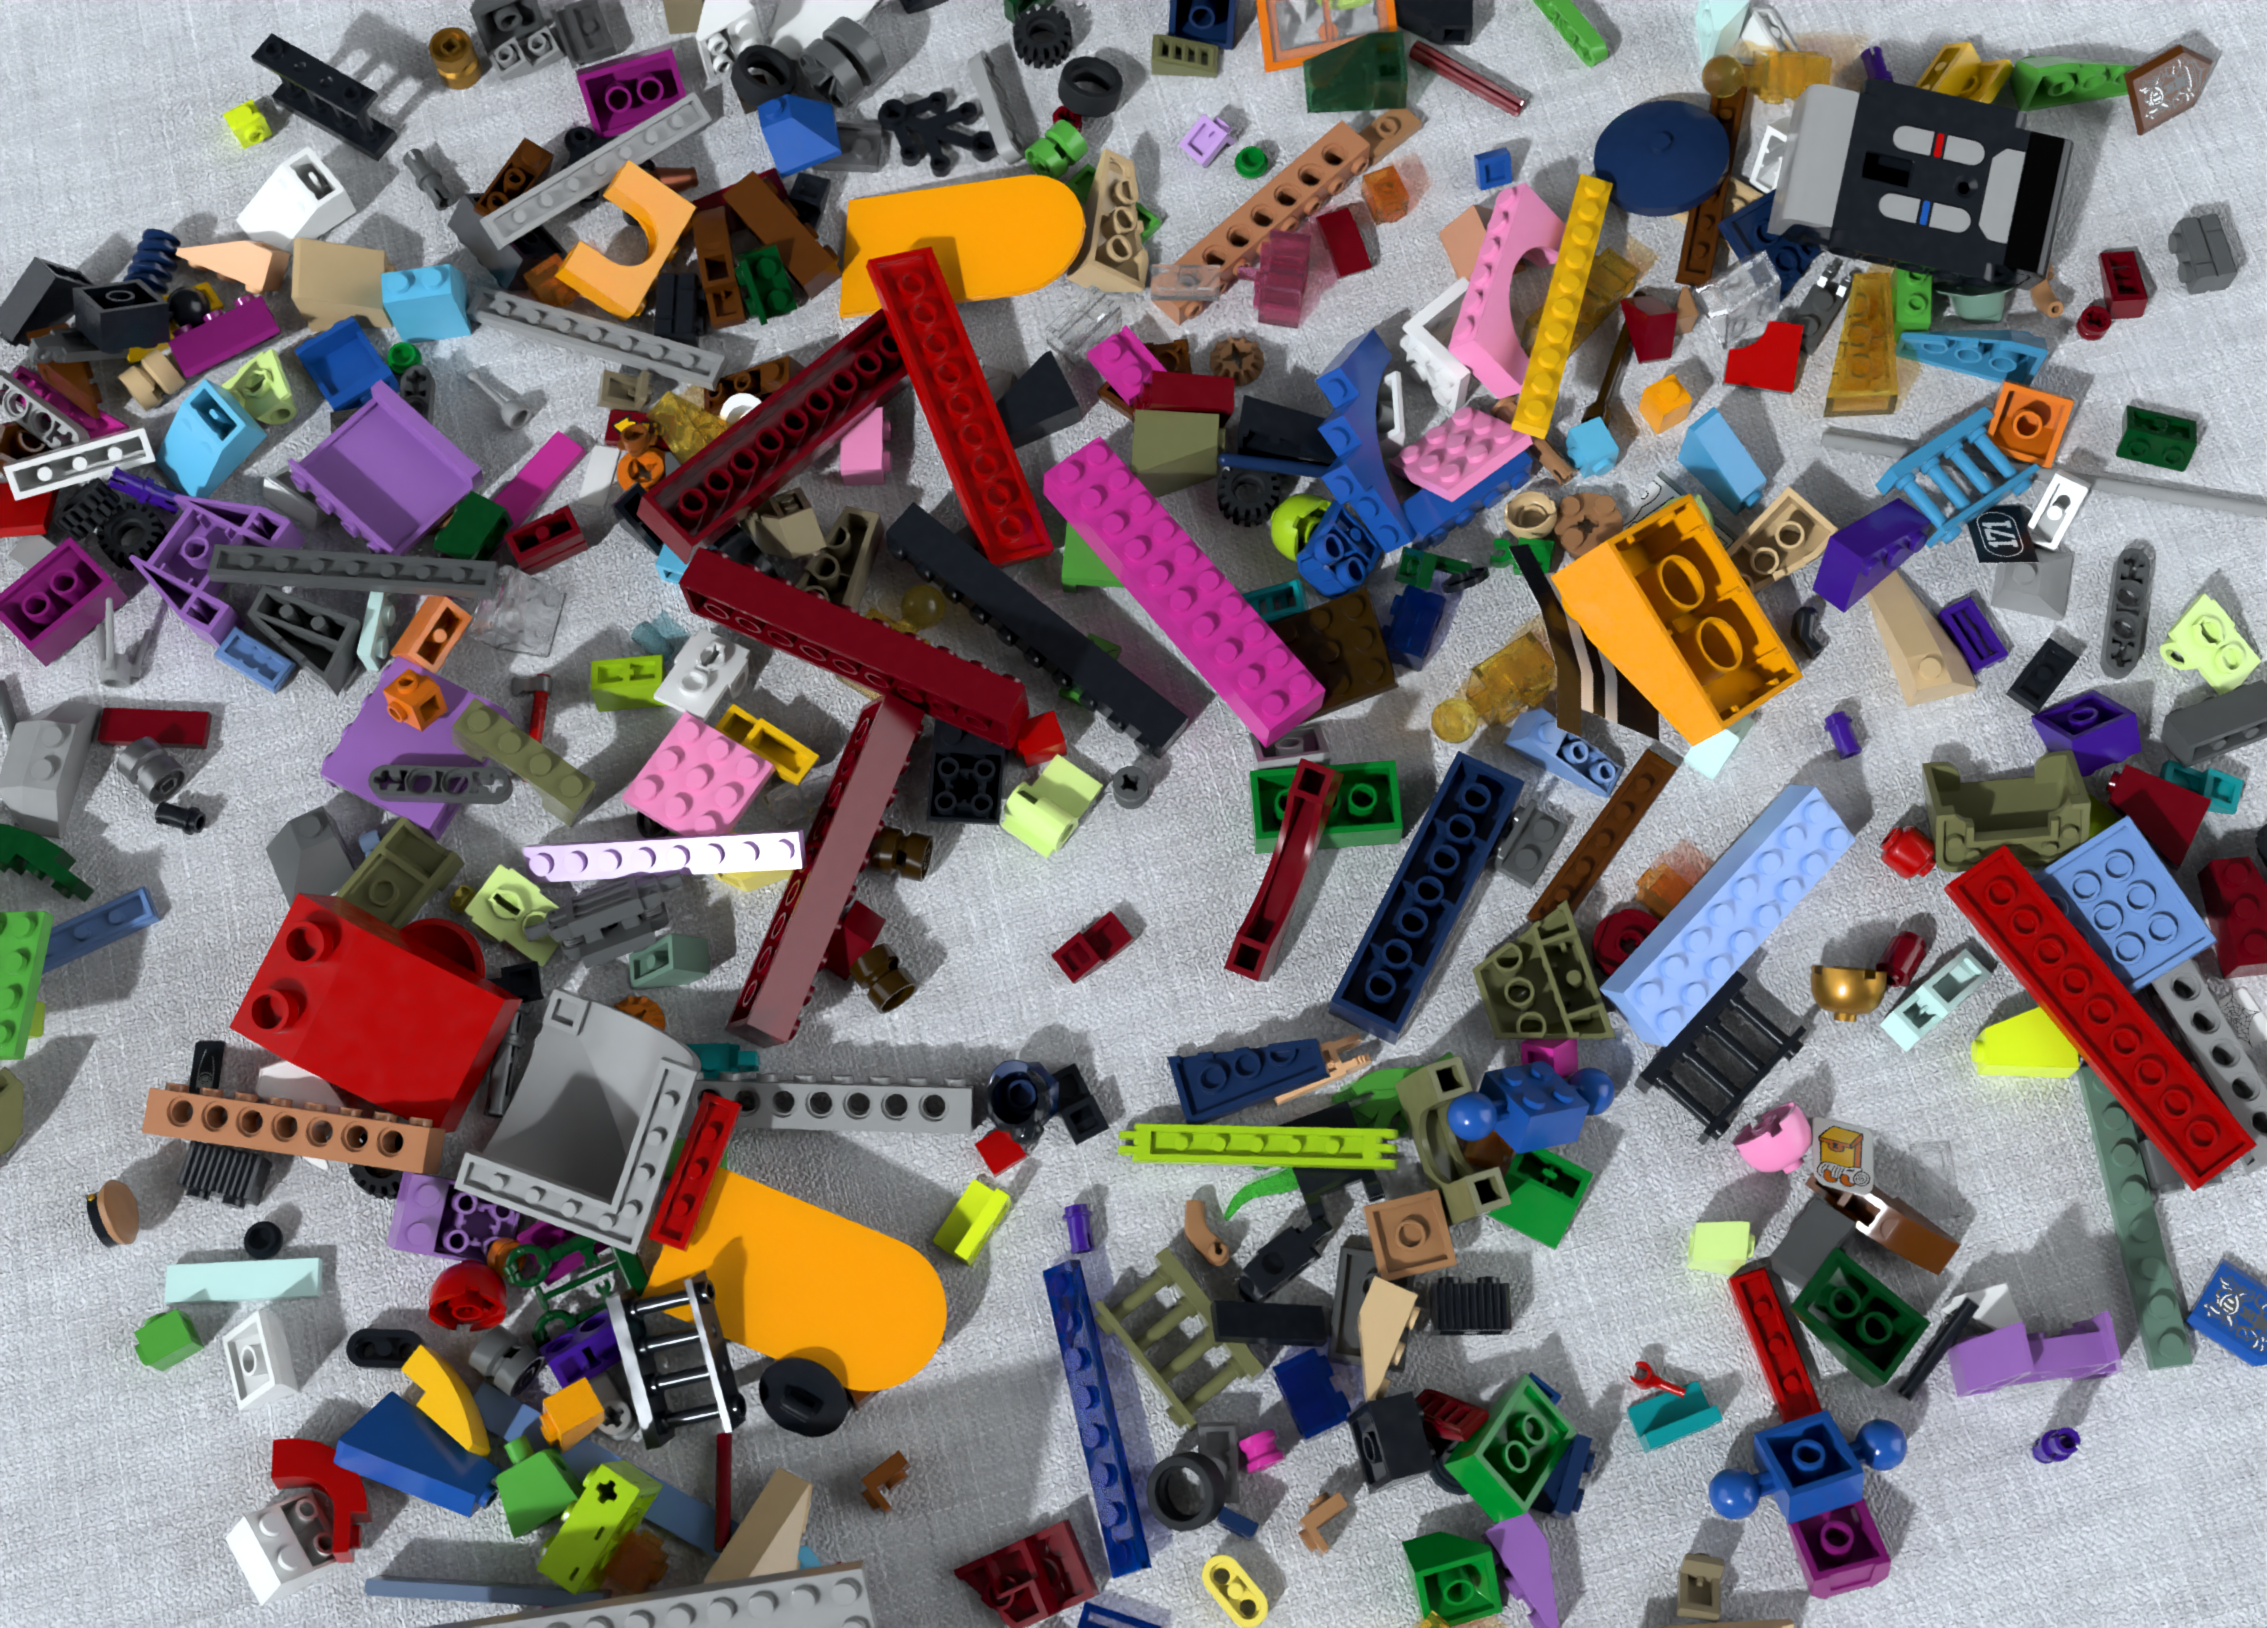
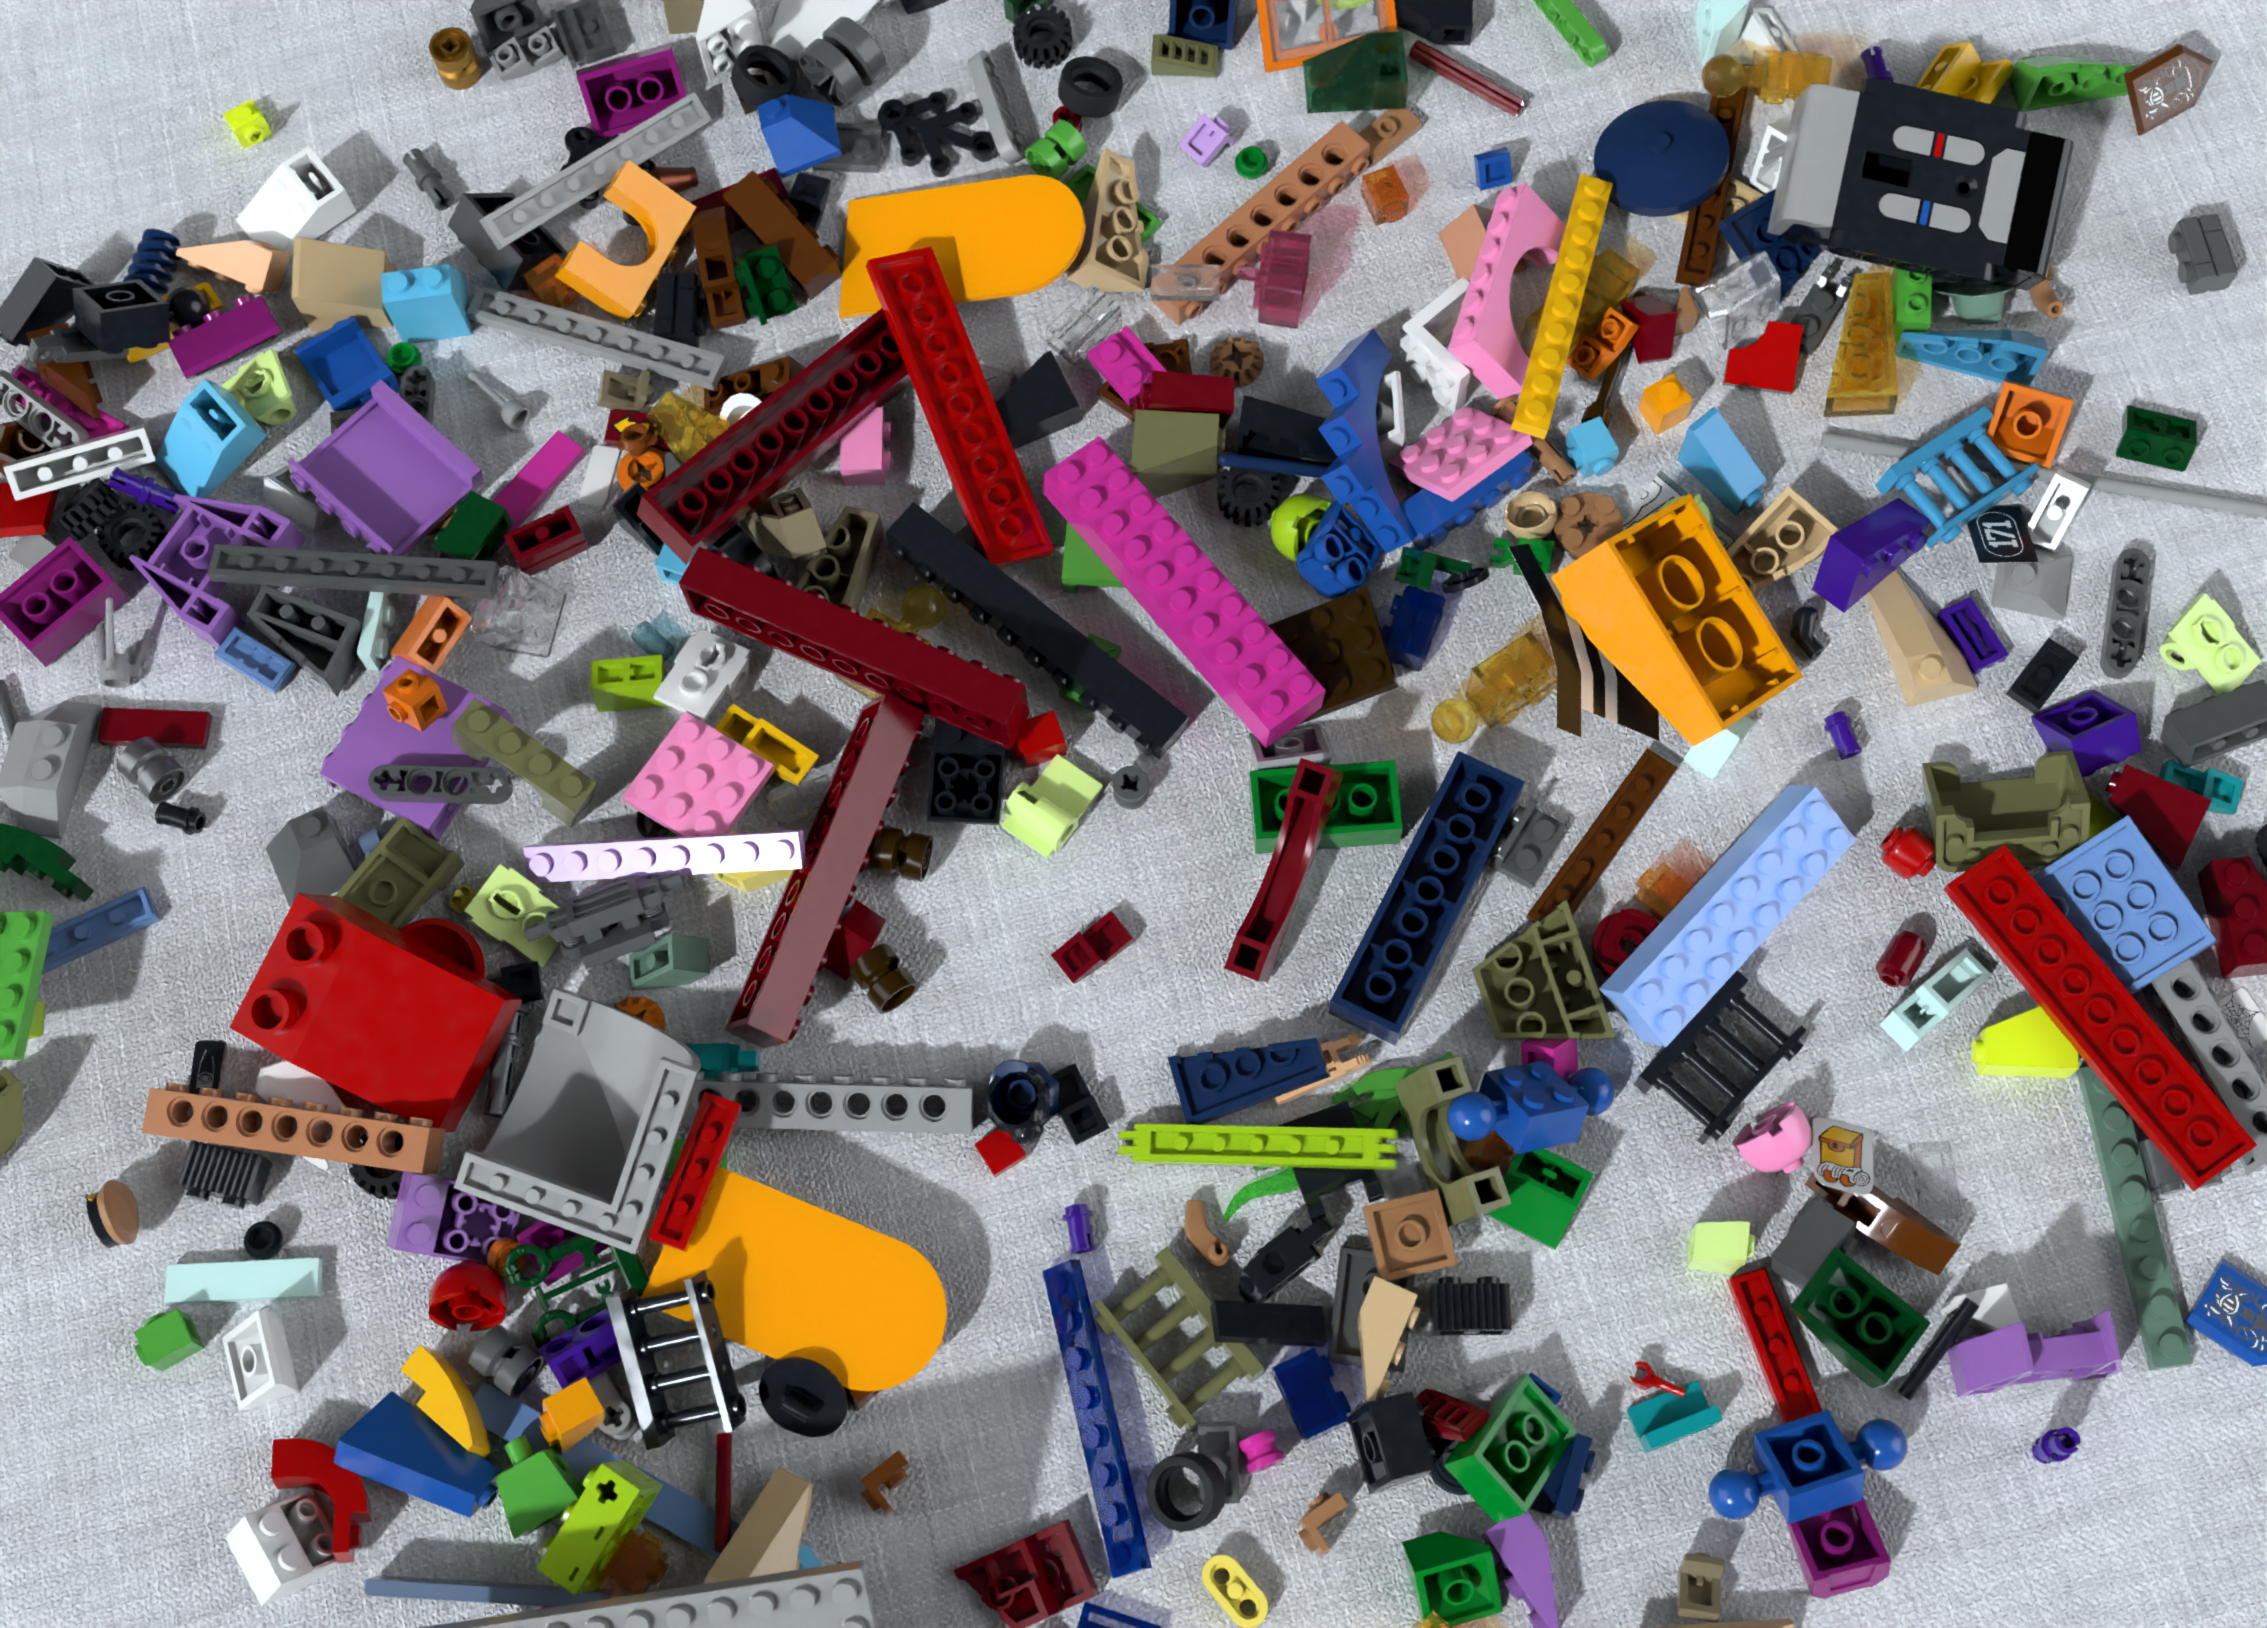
tan wheel [118,348,186,412] -> none
black fence [251,33,398,162] -> none
black plate [346,1328,427,1371] -> none
reddish brown slope [473,137,554,217] -> none
piece [512,674,553,783] -> none
neon yellow panel [933,1180,1012,1267] -> none
dark blue tile [1217,1506,1259,1542] -> none
teal slope [1241,579,1309,625] -> none
dark red slope [1315,207,1372,280] -> none
medium blue slope [1505,708,1623,798] -> none
pearl gold cylinder [1810,965,1887,1022] -> none
dark red bush [2076,305,2112,341] -> none
dark red slope [2098,251,2148,319] -> none
none -> orange slope [1566,307,1640,381]

